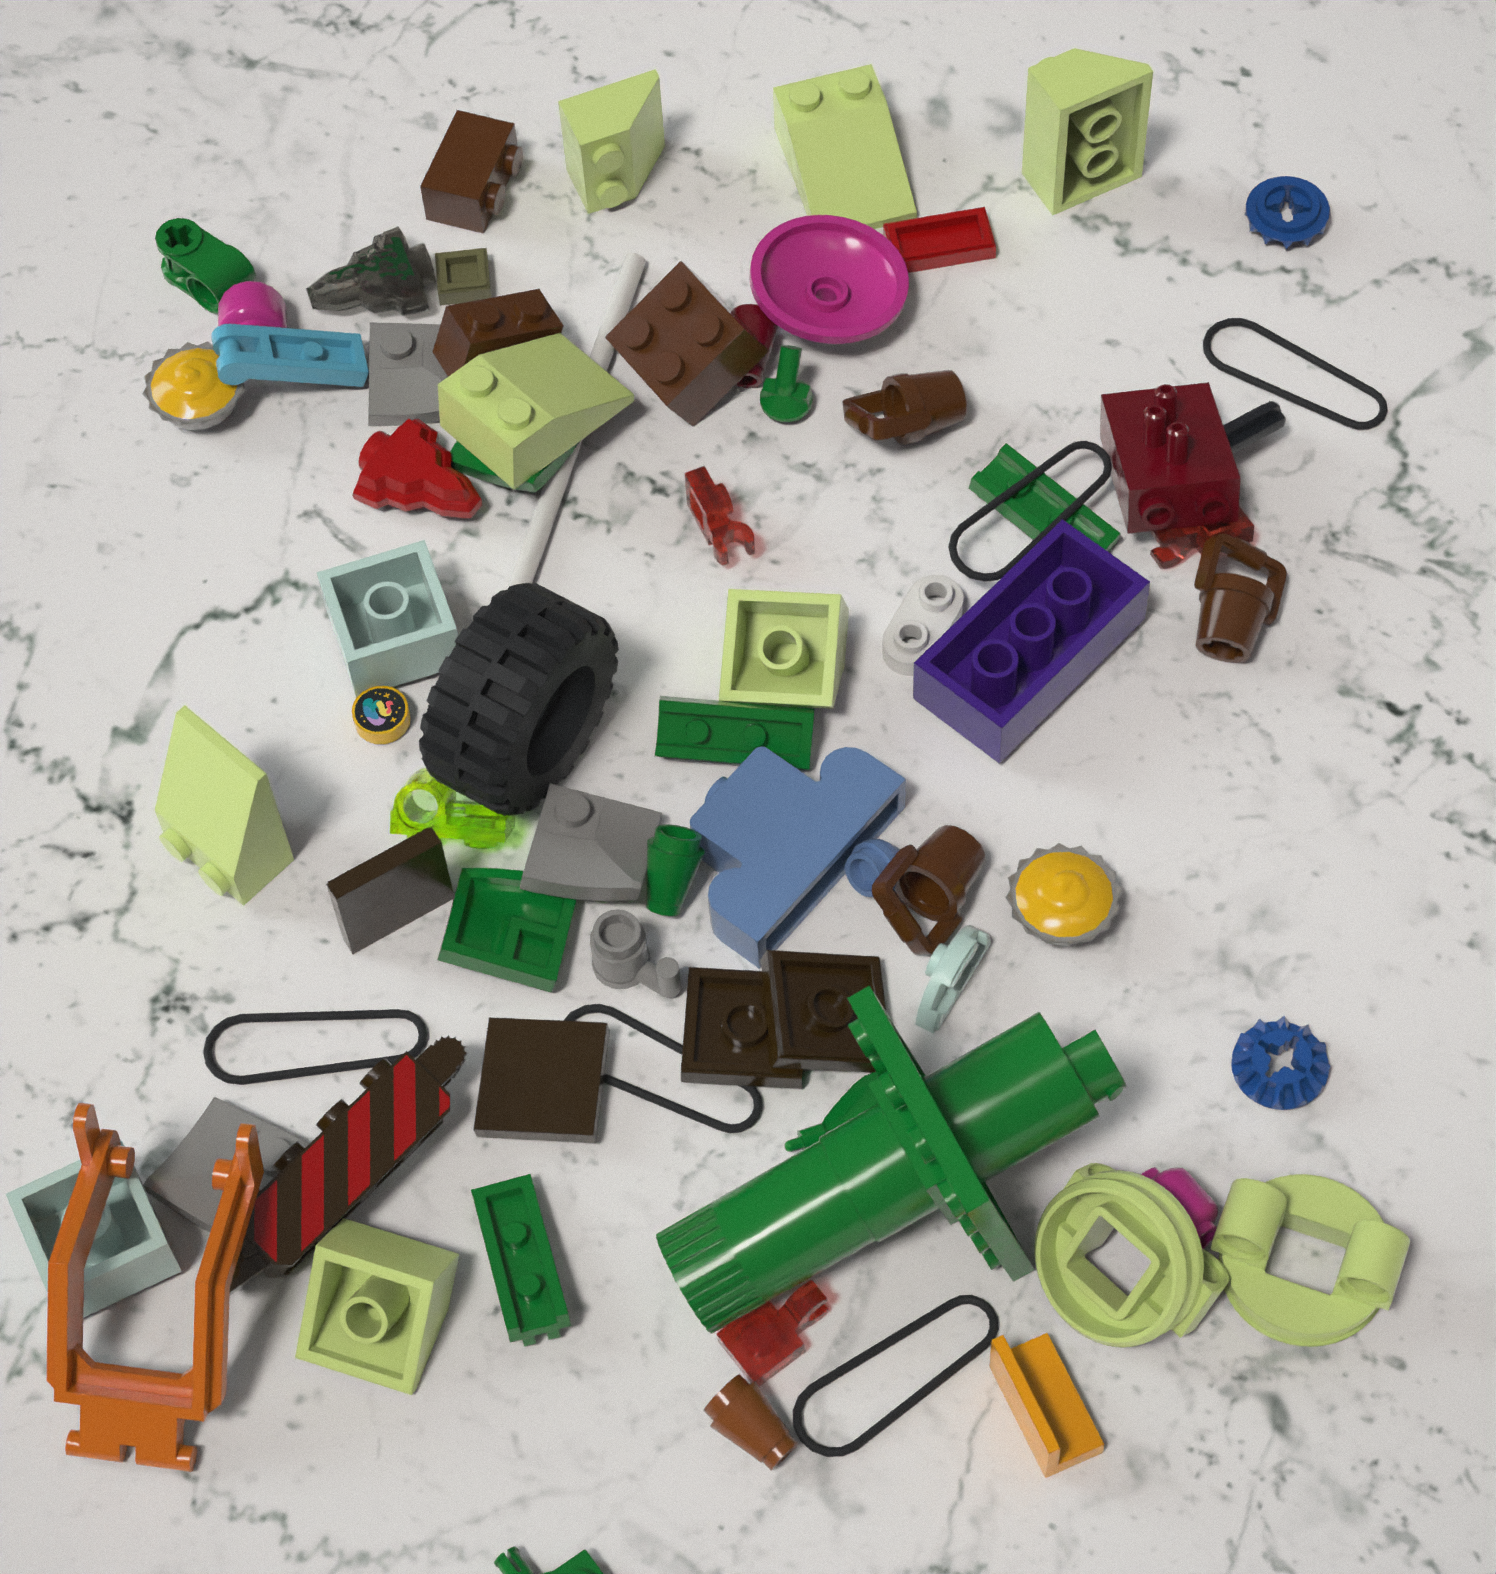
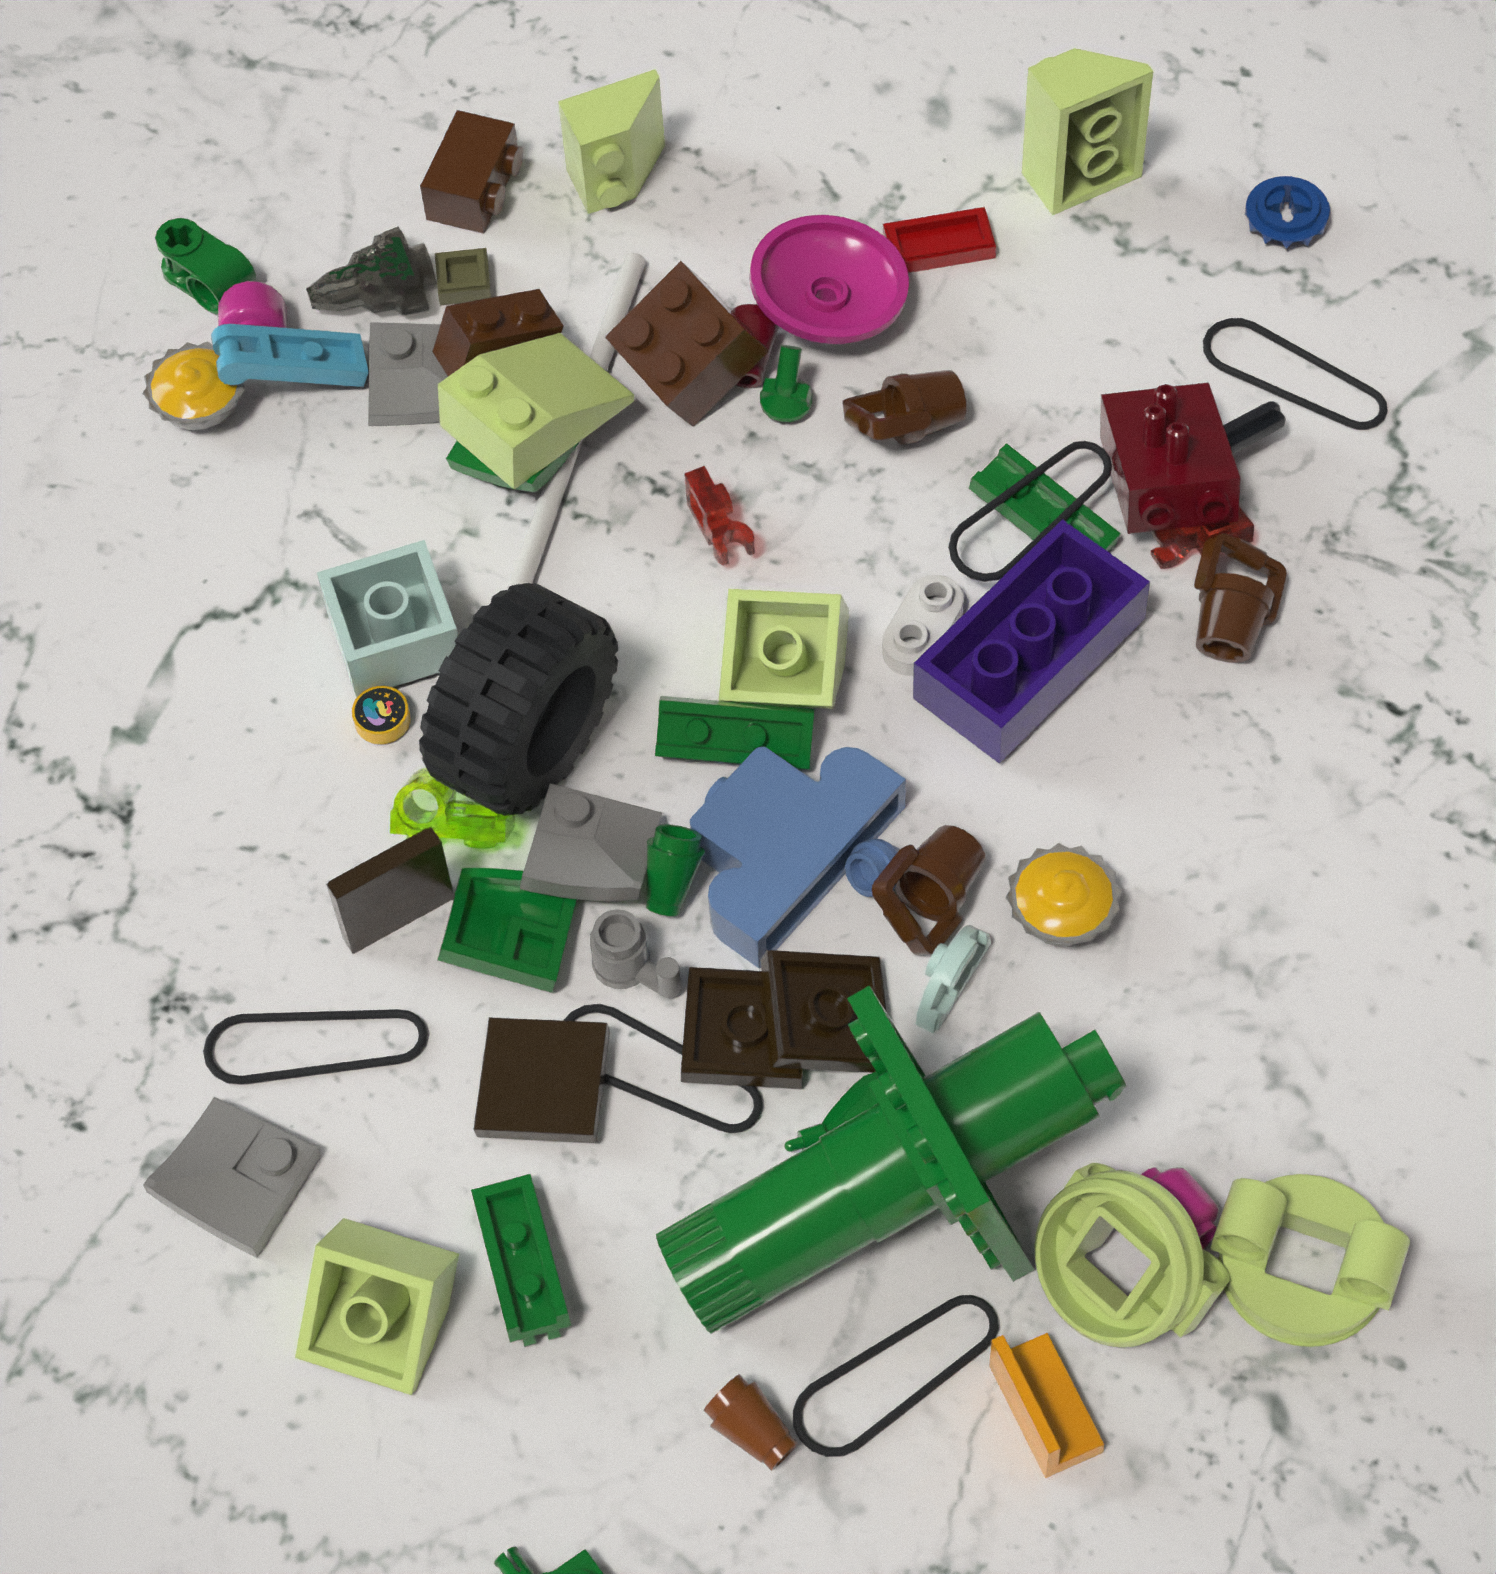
light aqua brick [6,1140,182,1318] -> none
orange piece [47,1103,264,1472] -> none
yellowish green slope [155,705,294,906] -> none
dark brown hinge [230,1035,467,1296] -> none
red rock [352,419,482,519] -> none
clear red plate [716,1280,829,1387] -> none
yellowish green slope [773,64,917,229] -> none
blue gear [1231,1016,1330,1110] -> none

